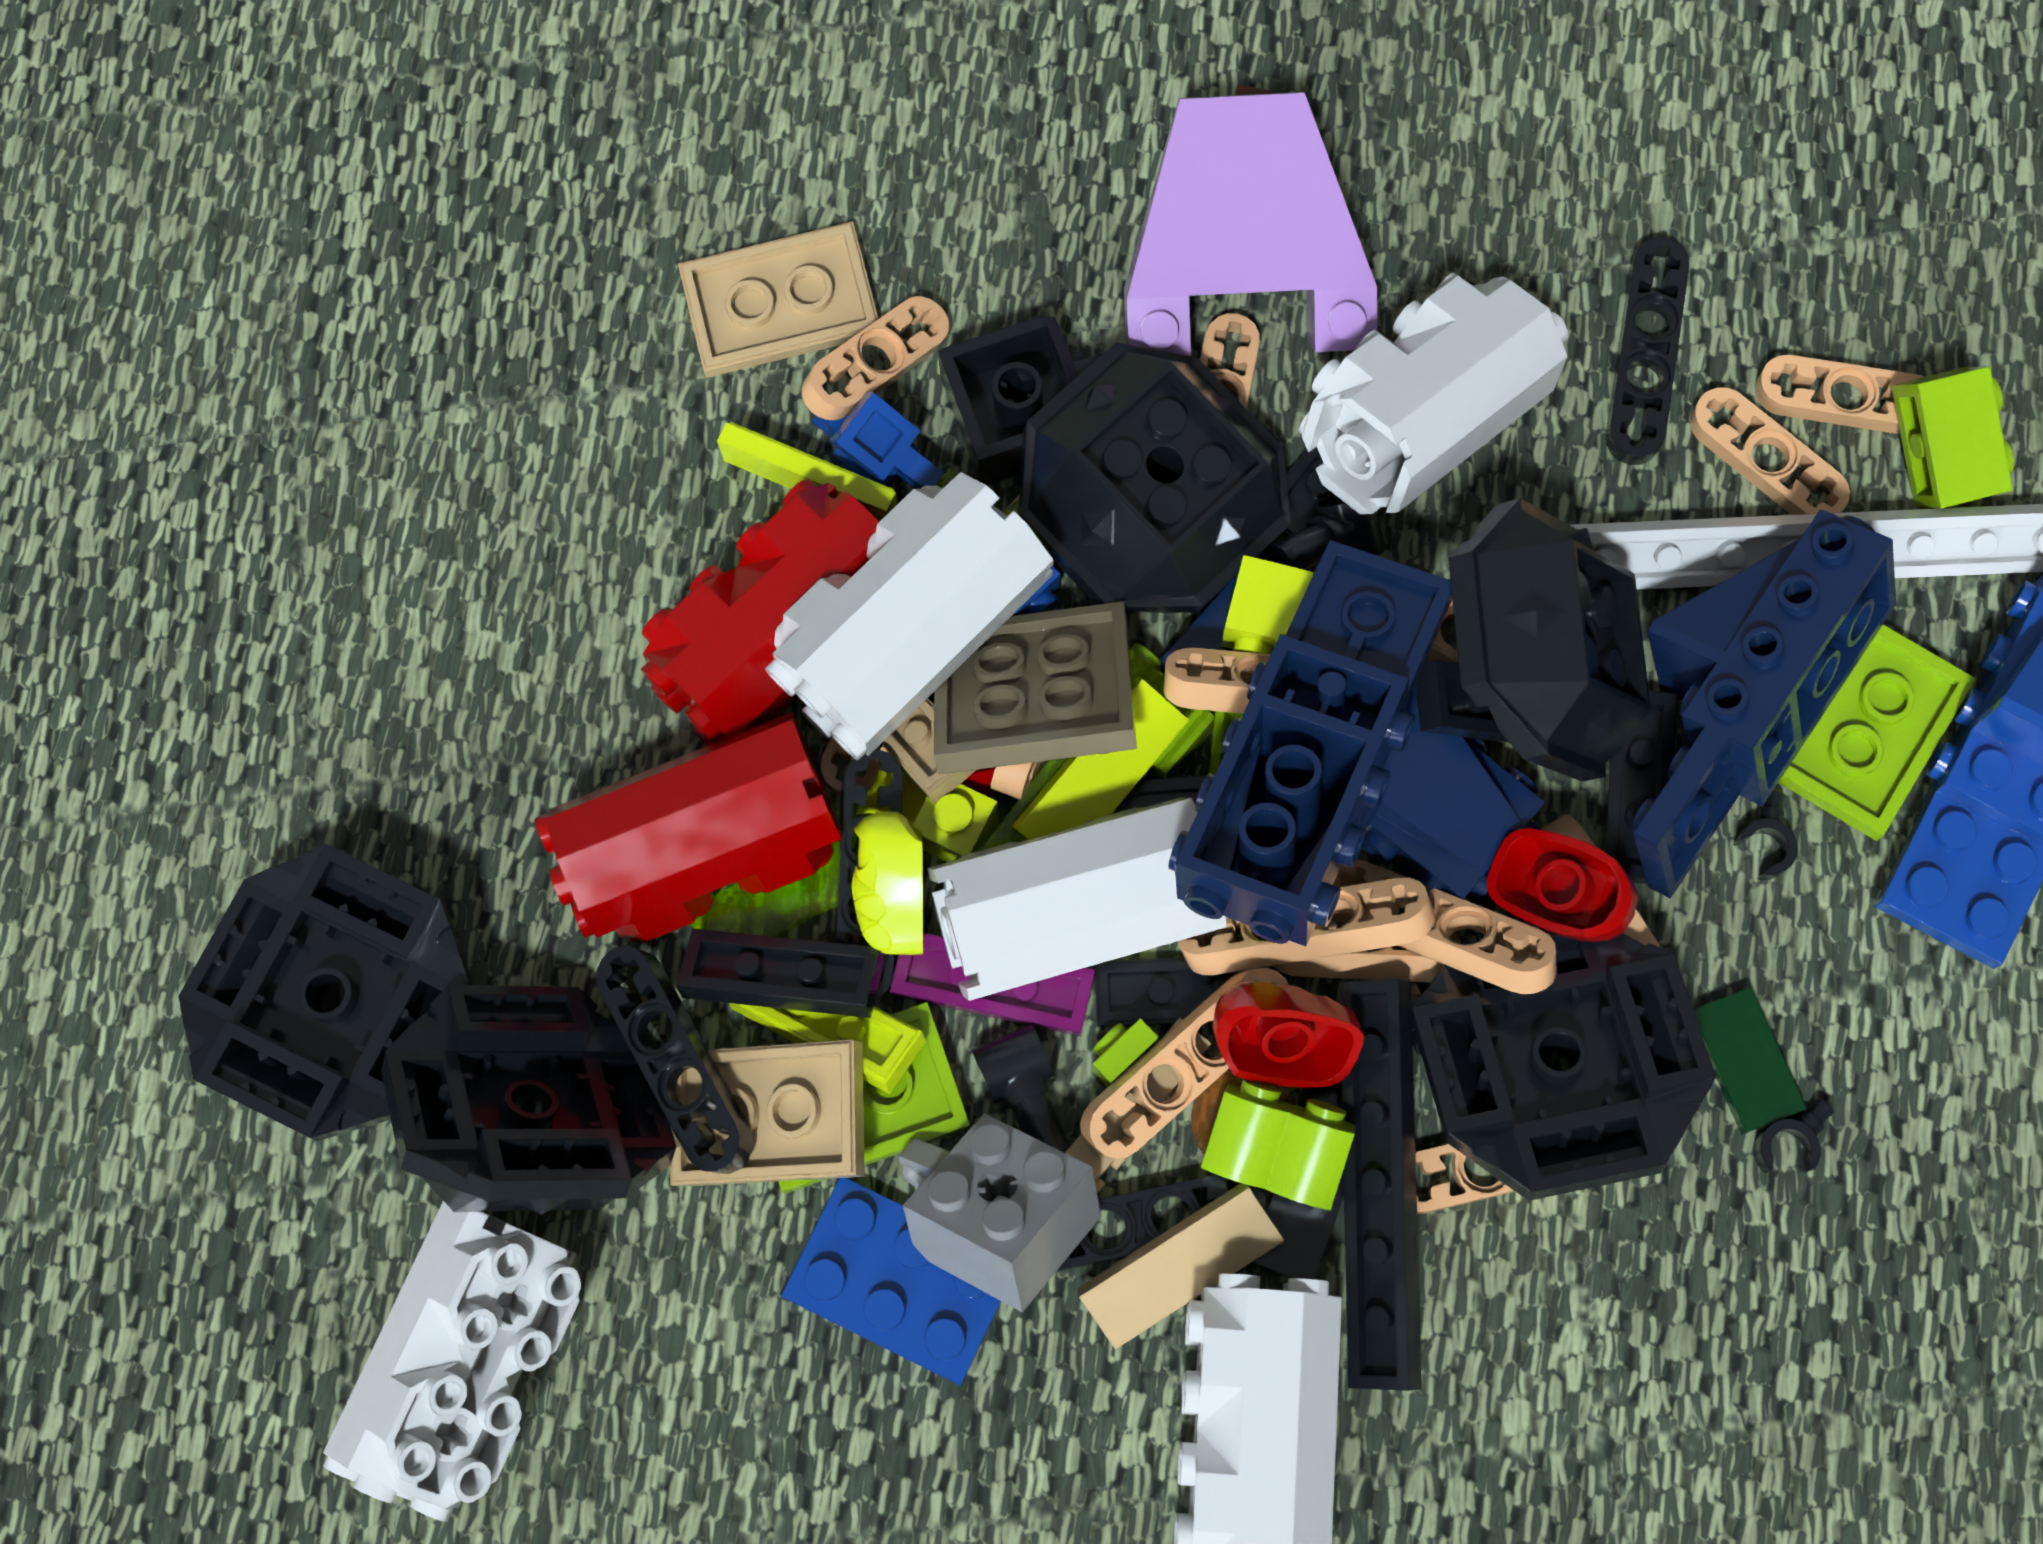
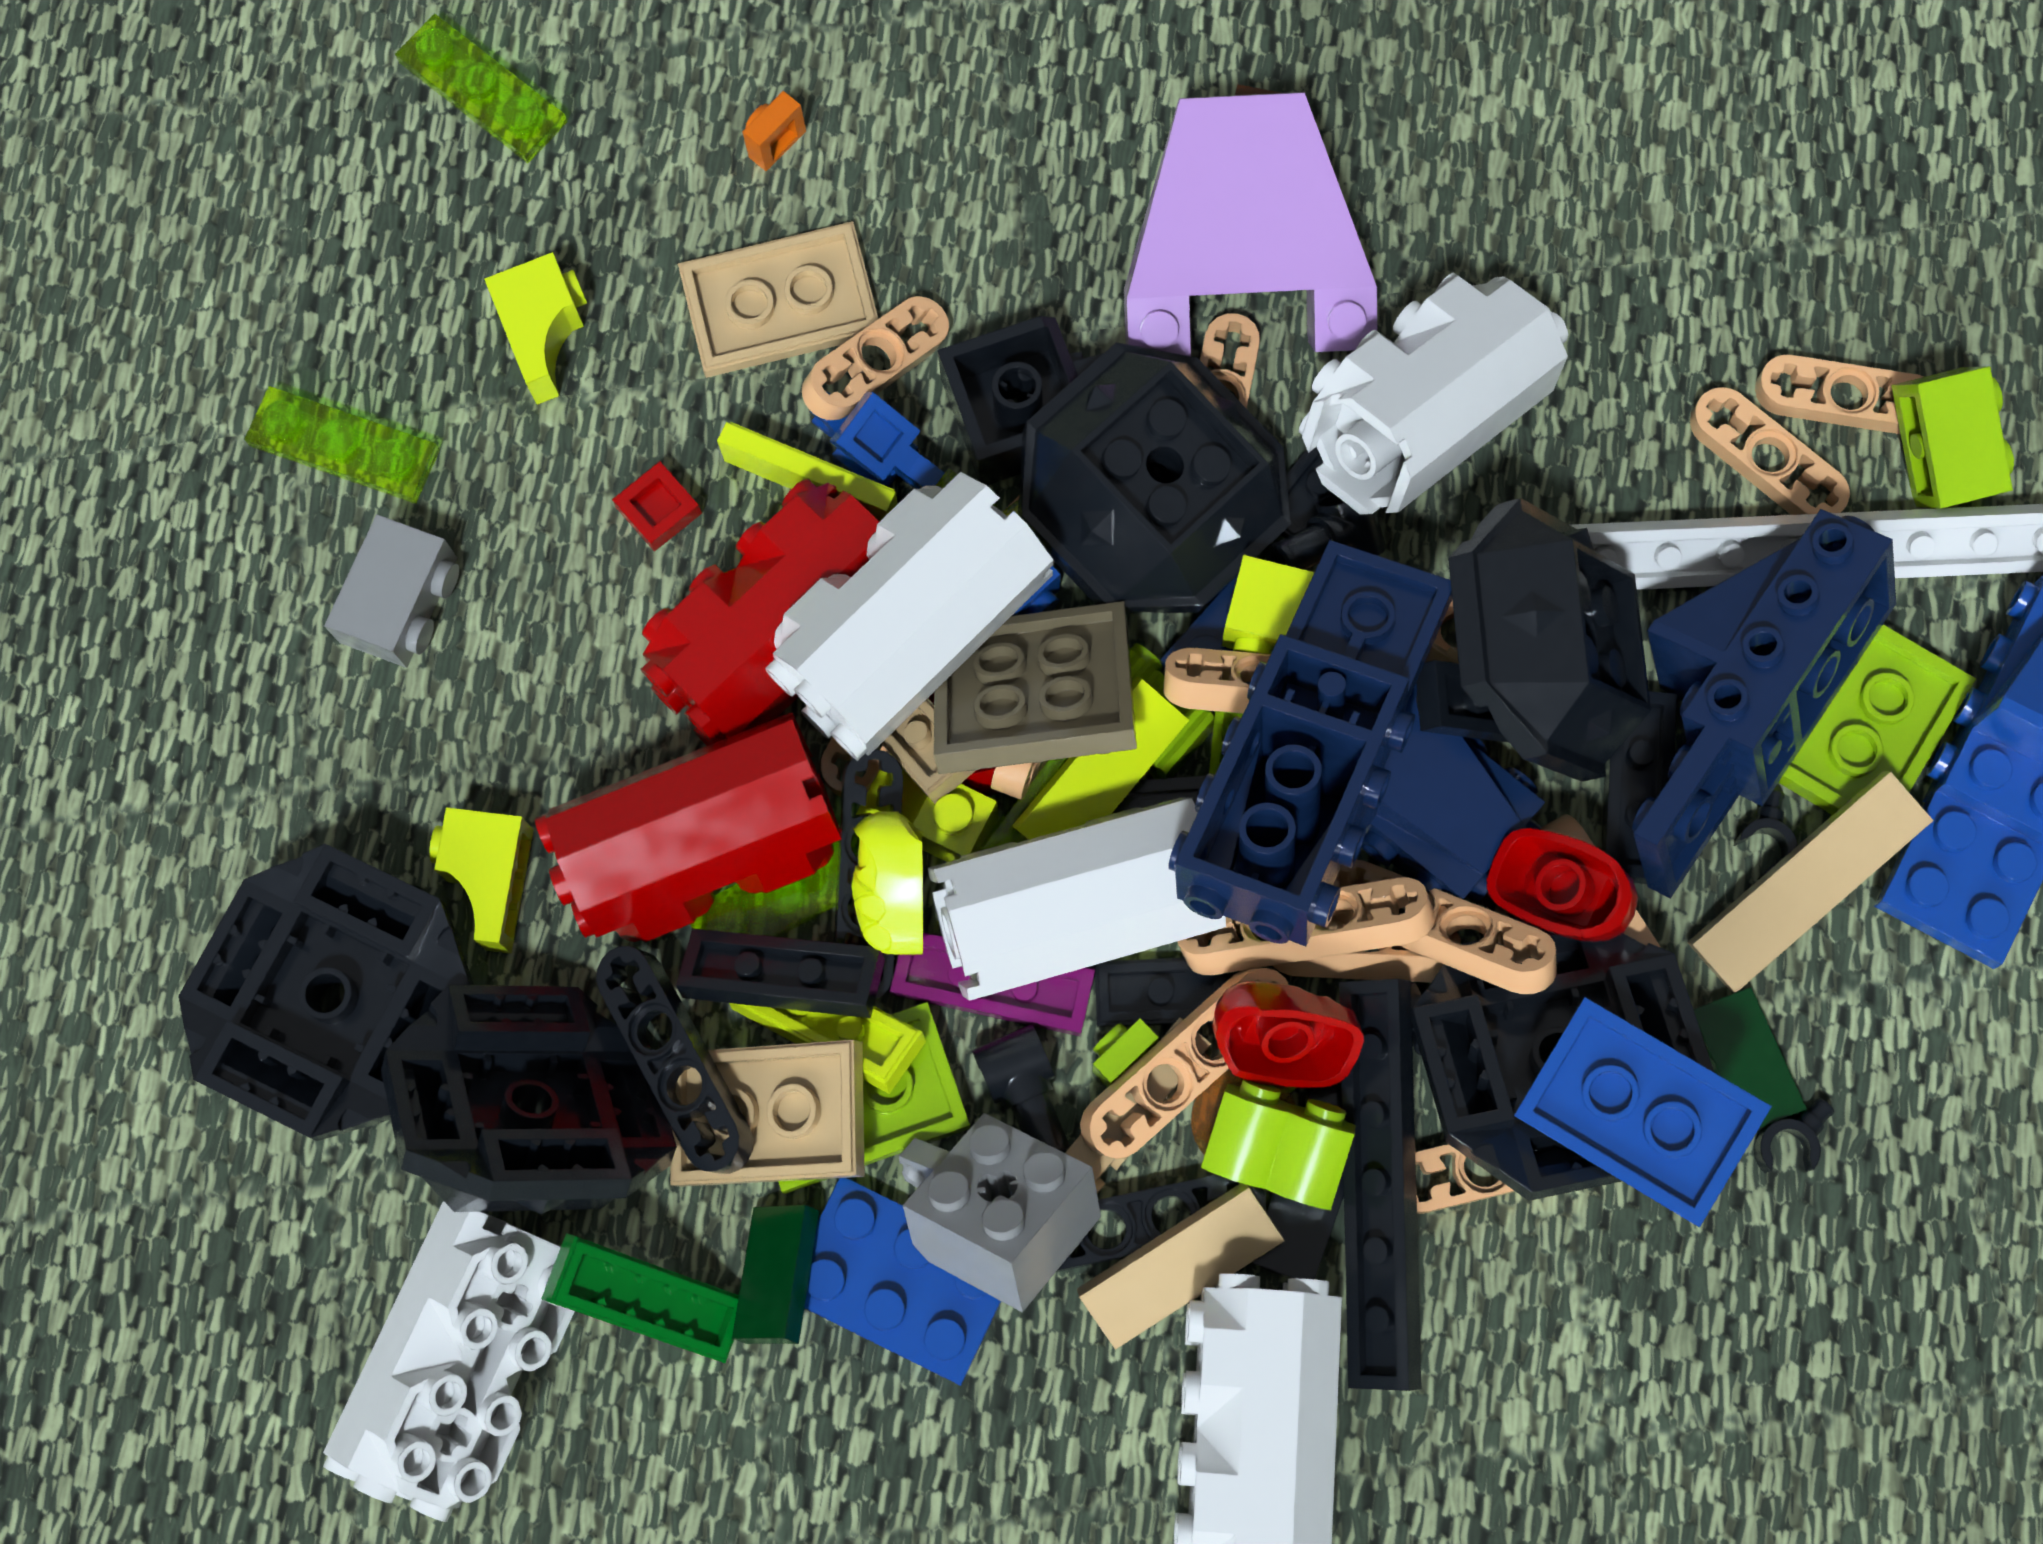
black beam [1606,237,1689,465] -> none
none -> clear neon green plate [244,386,440,504]
none -> light grey brick [324,514,459,668]
none -> clear neon green plate [395,13,567,163]
none -> neon yellow arch [429,807,534,954]
none -> neon yellow arch [484,252,587,405]
none -> green plate [541,1233,739,1363]
none -> red plate [612,461,702,552]
none -> dark green tile [732,1205,819,1344]
none -> orange plate [742,91,806,171]
none -> blue plate [1514,997,1772,1228]
none -> tan tile [1687,771,1934,993]

